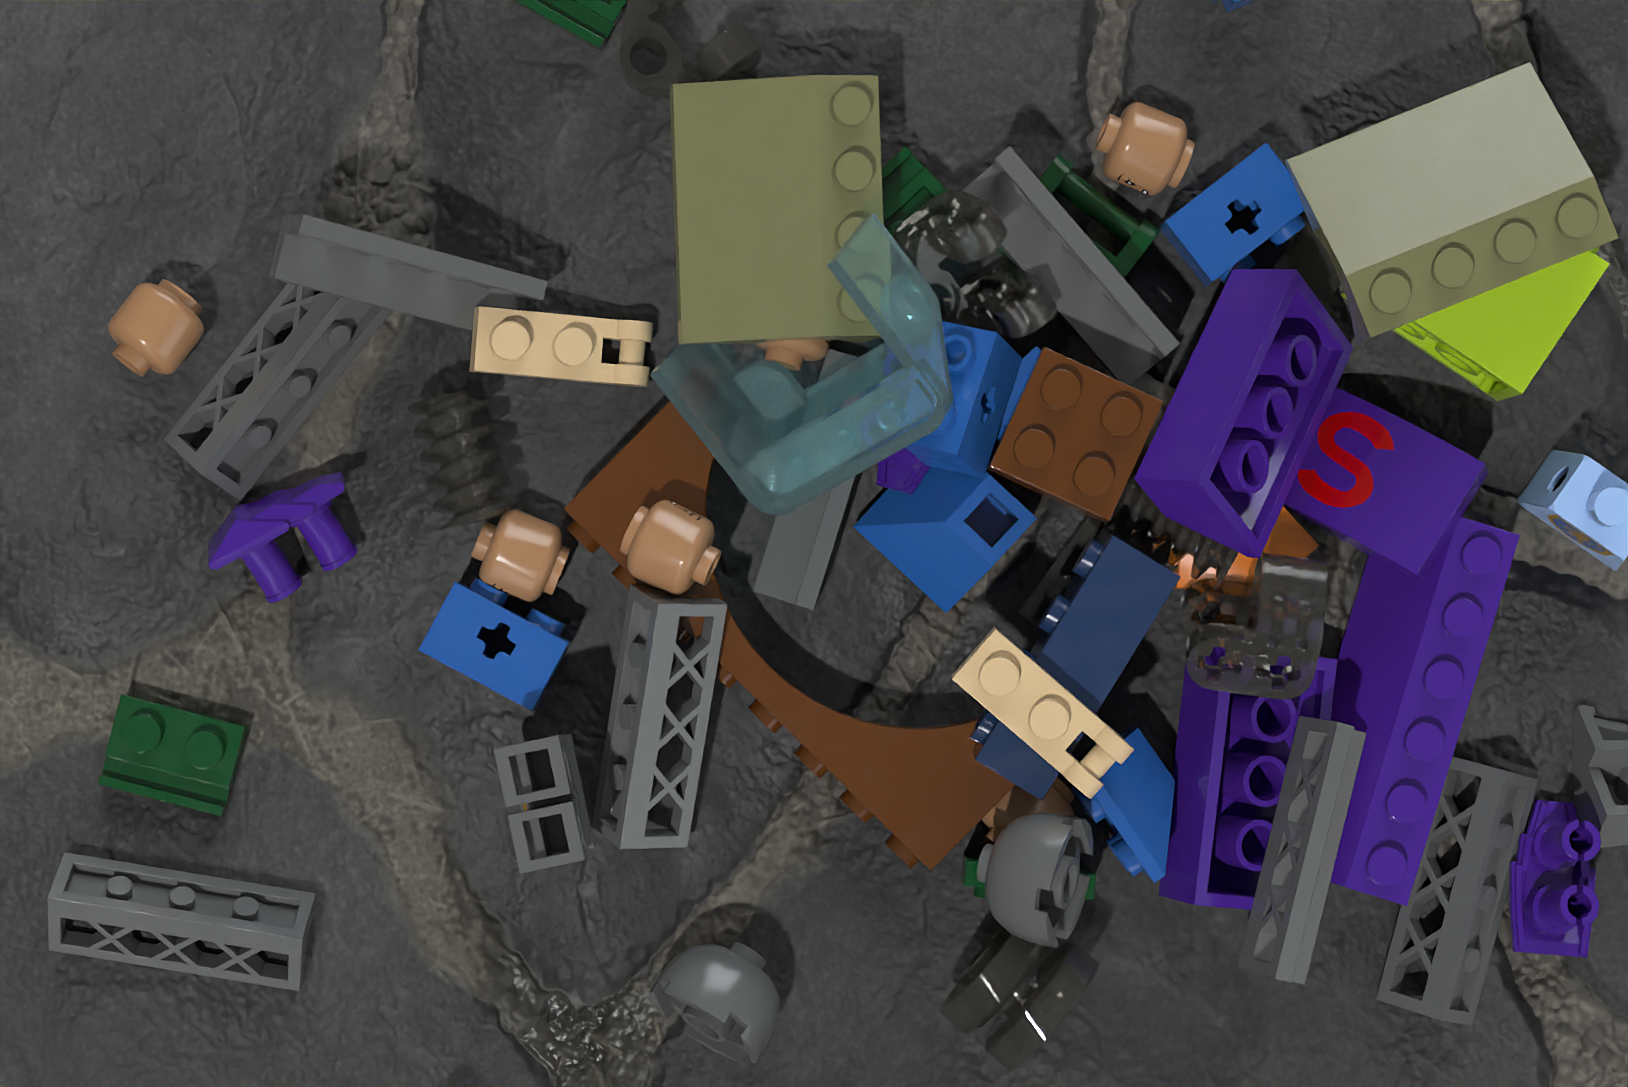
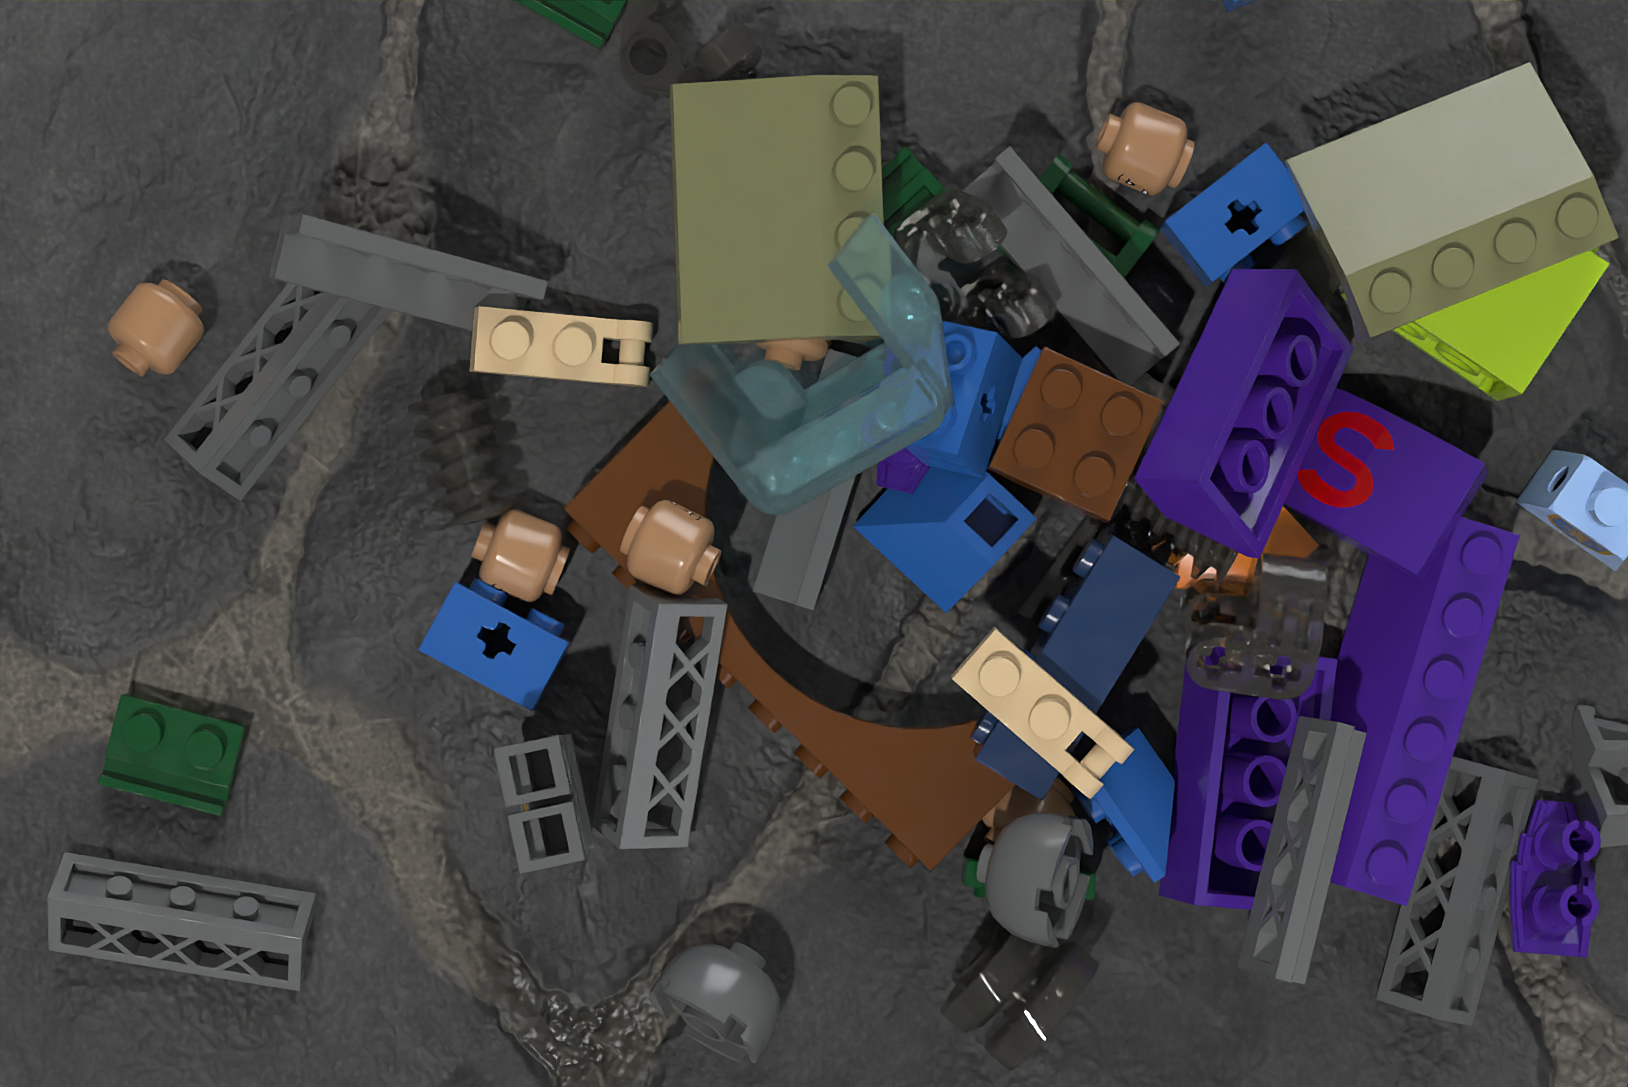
dark purple connector [208,472,358,603] -> none

